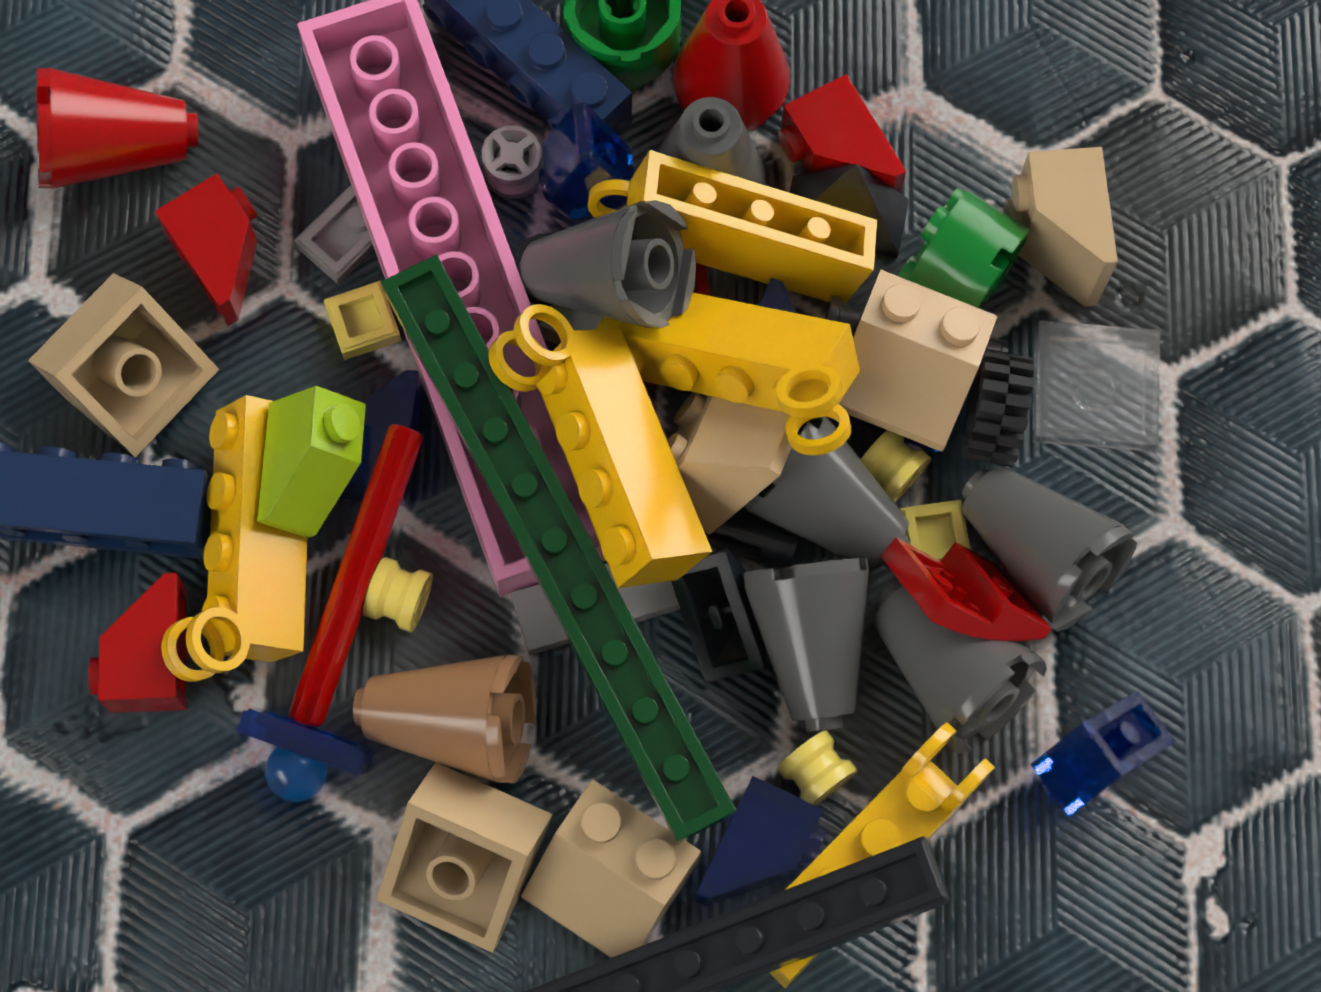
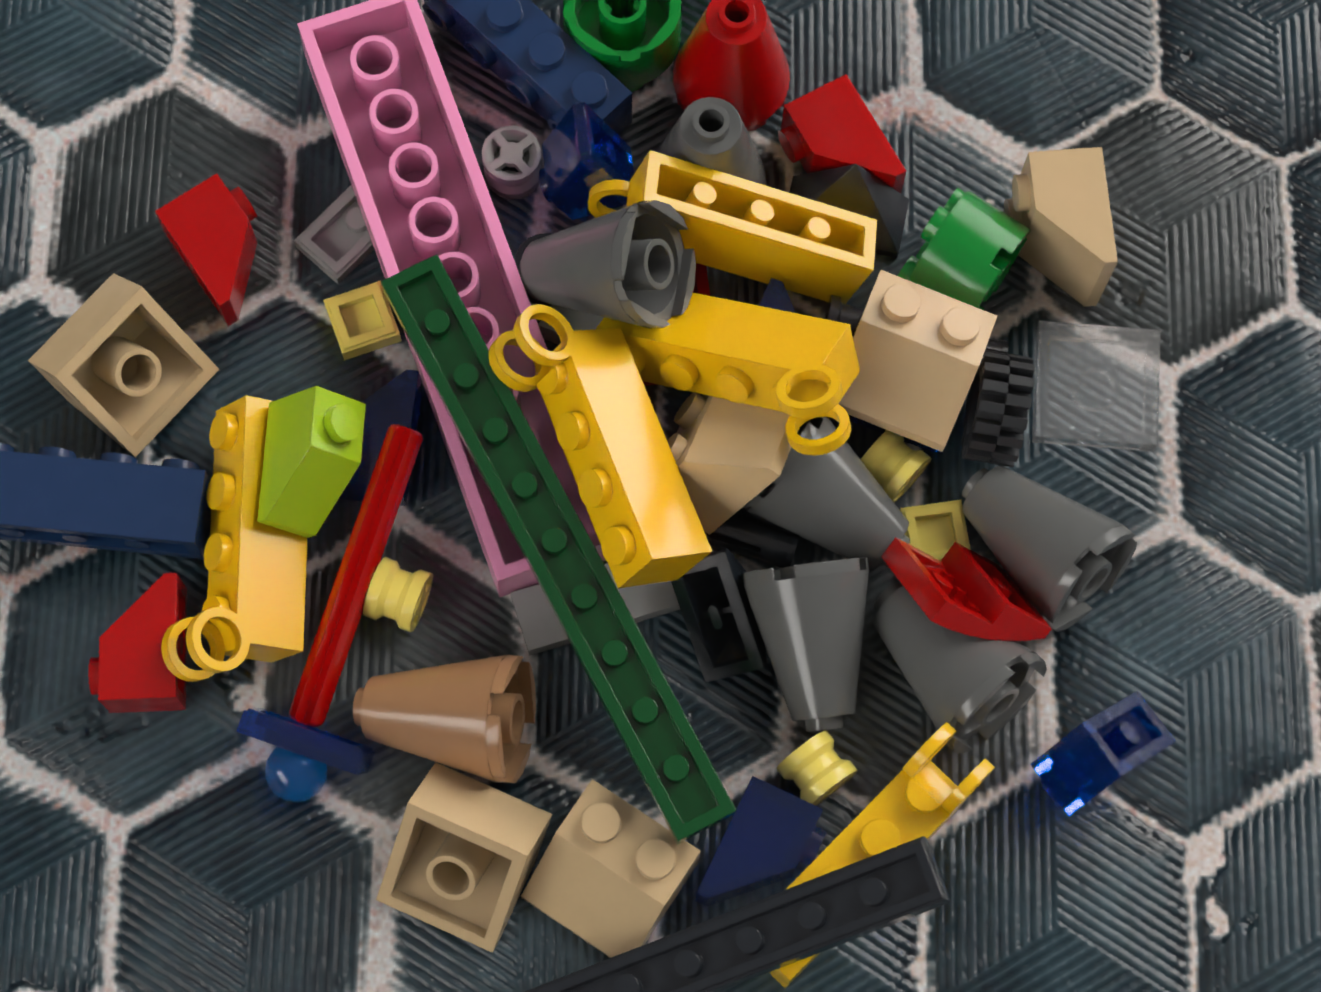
red cone [36,68,198,189] -> none

